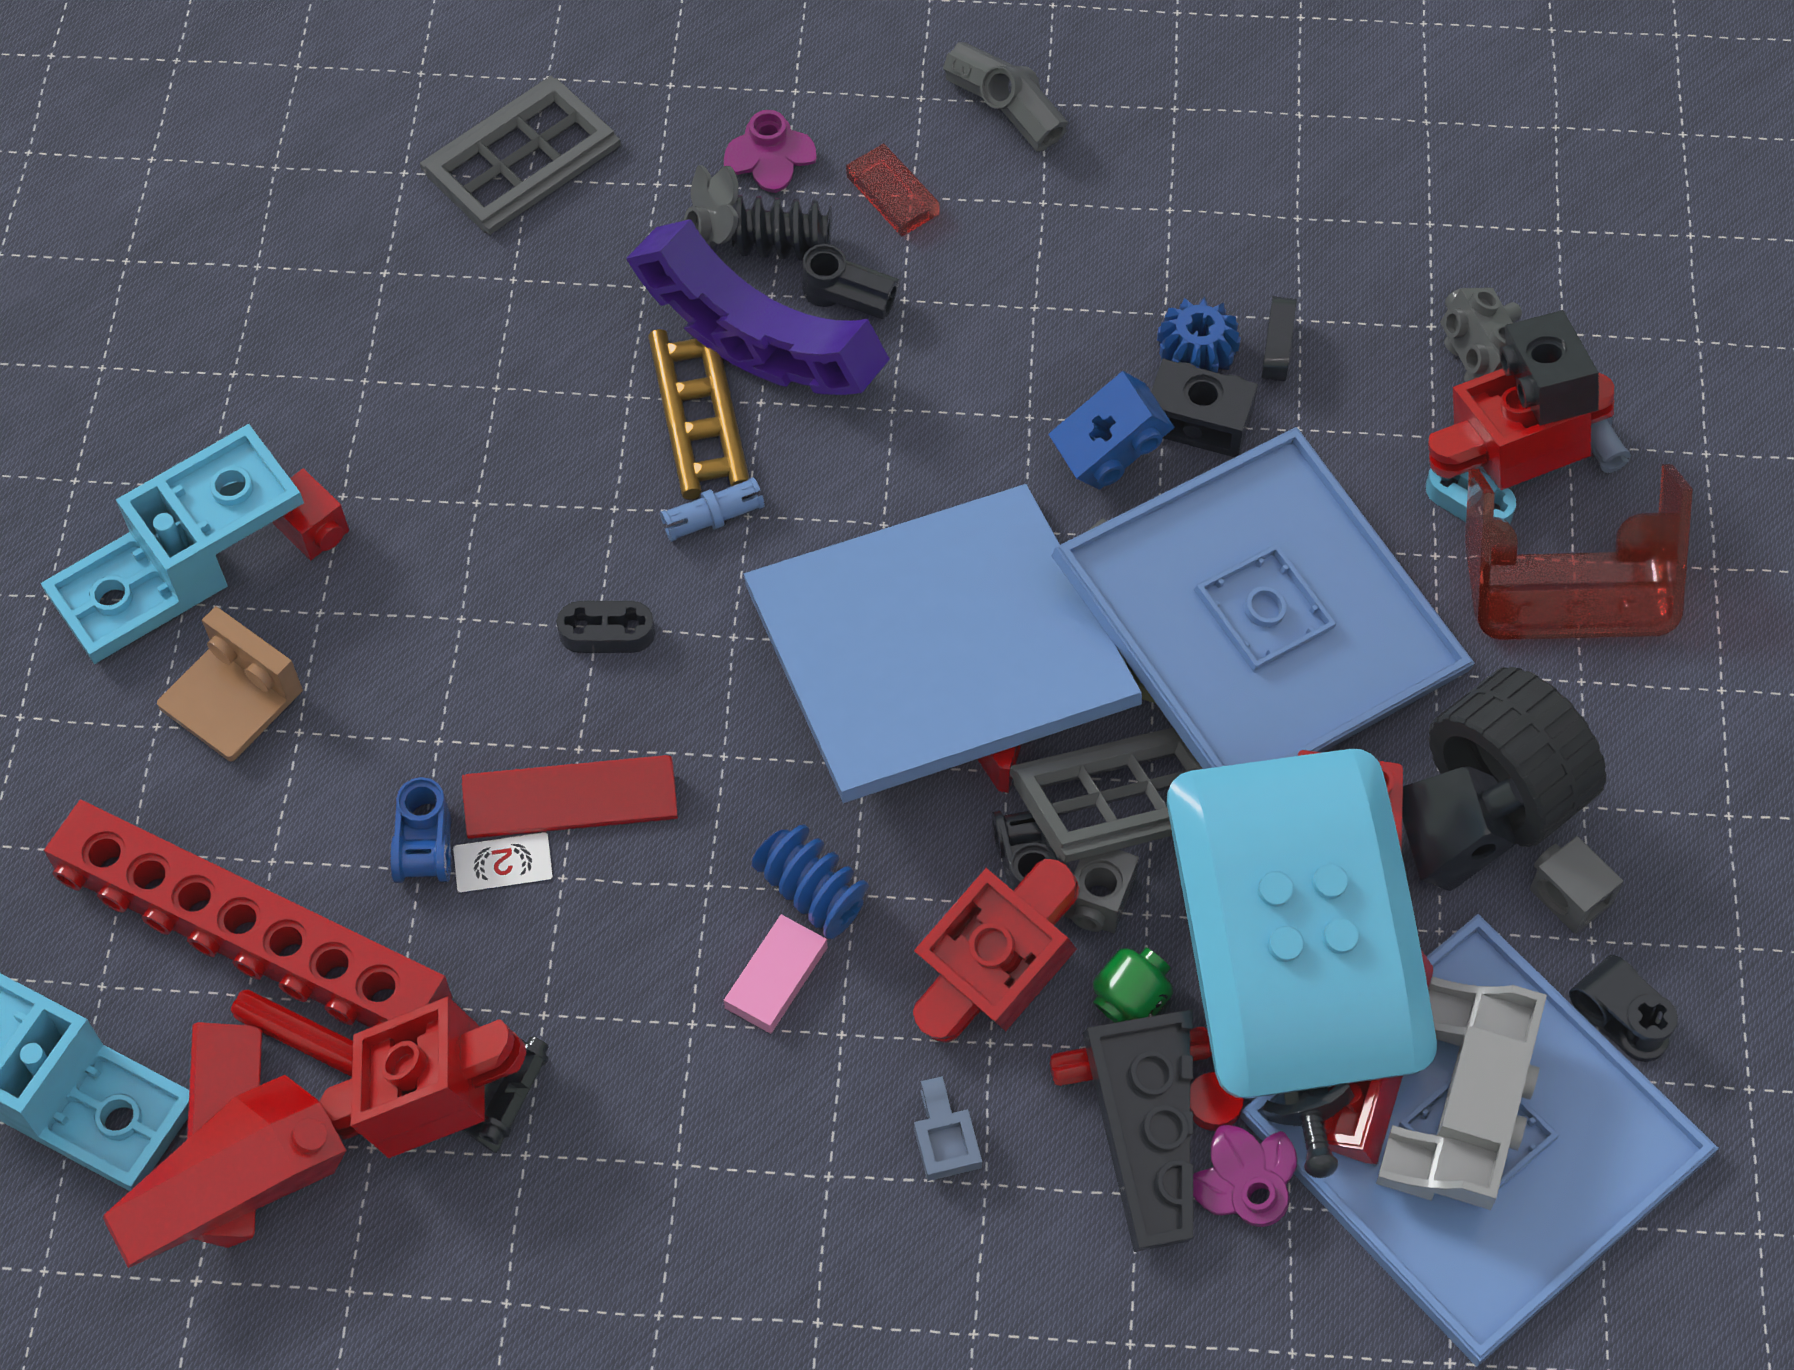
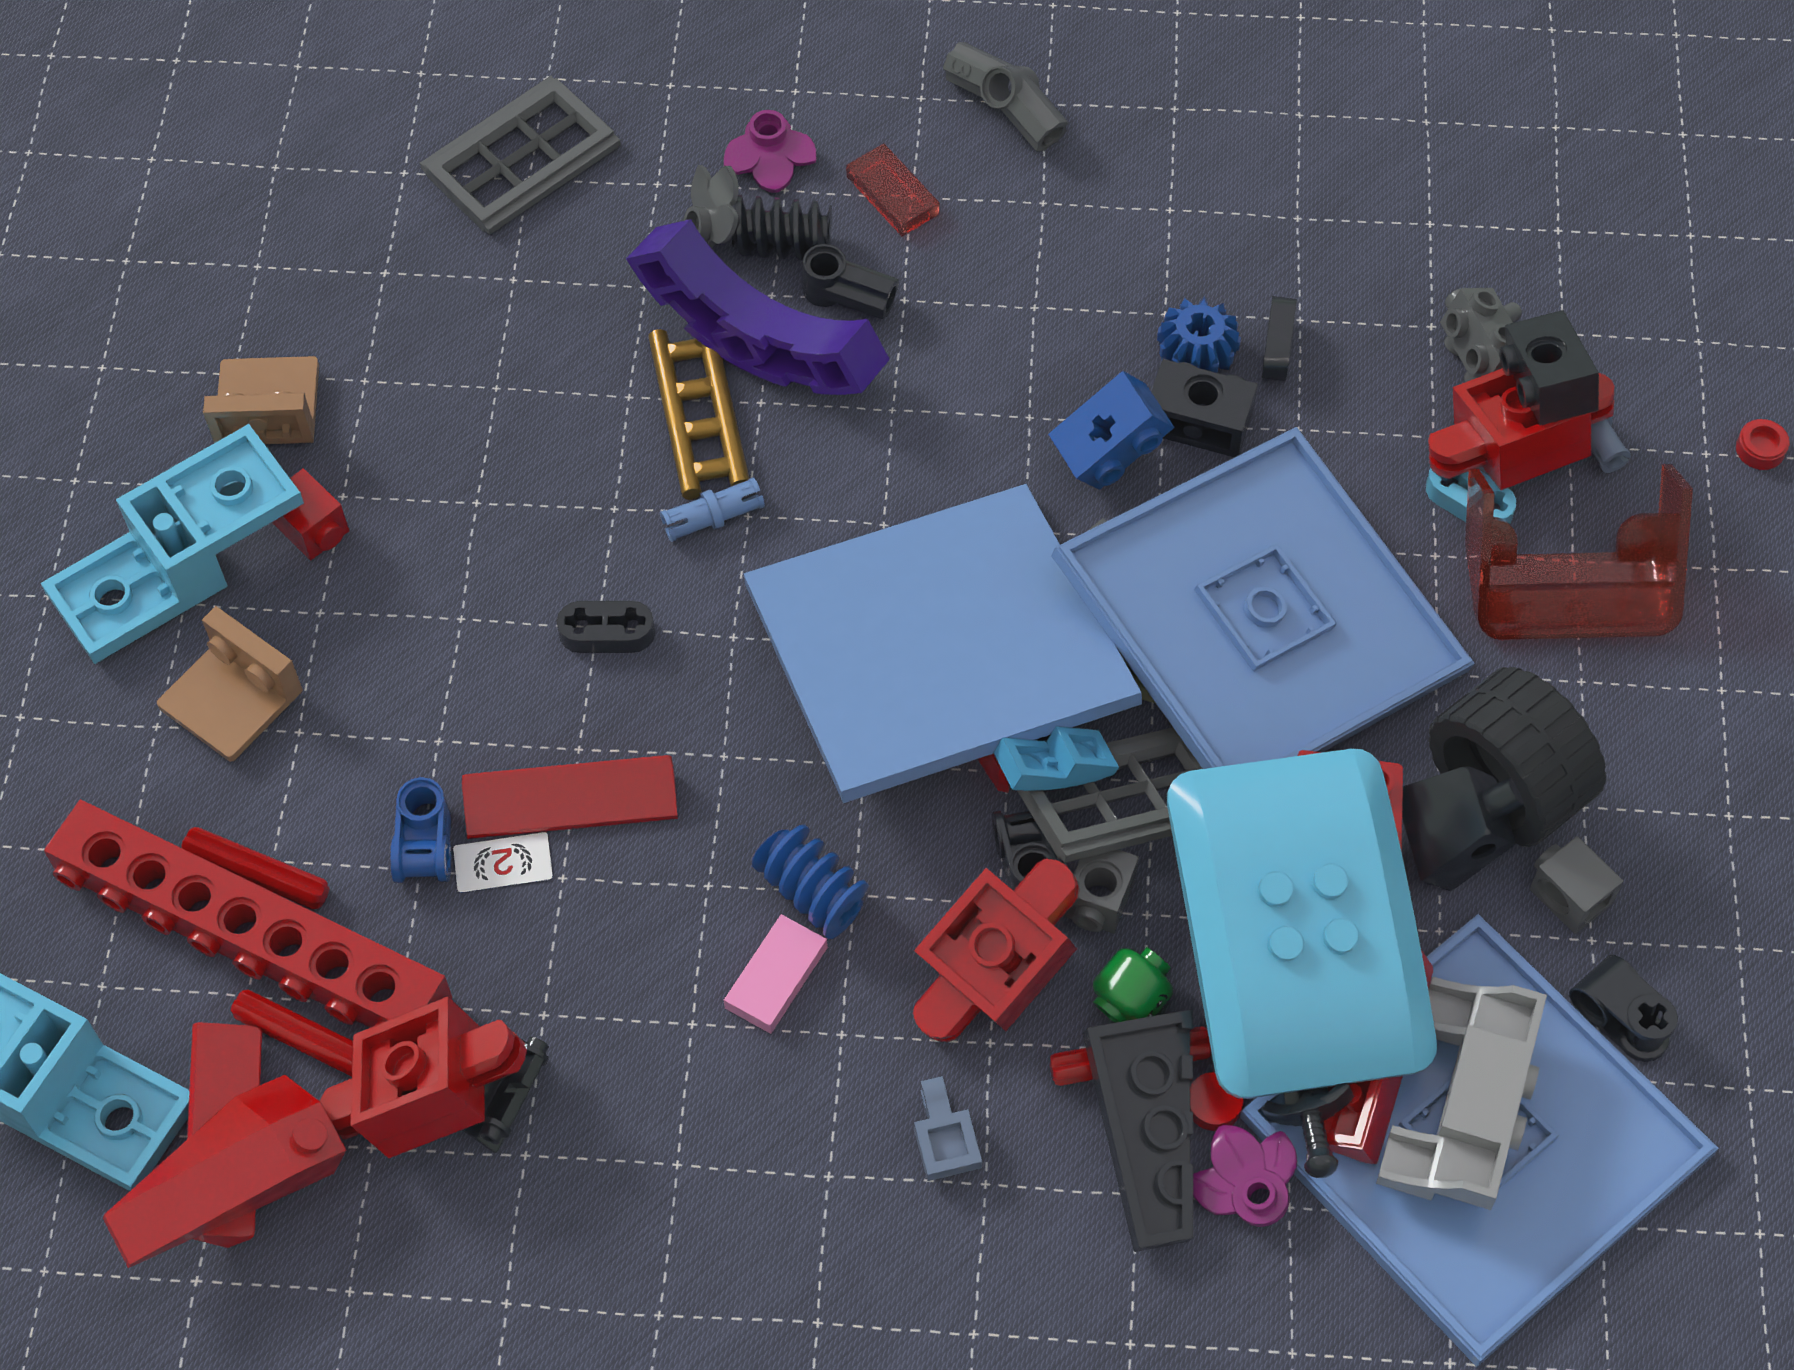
none -> red axle [181,827,330,909]
none -> medium nougat bracket [203,356,319,444]
none -> dark azure slope [993,726,1119,791]
none -> red tile [1736,419,1790,470]

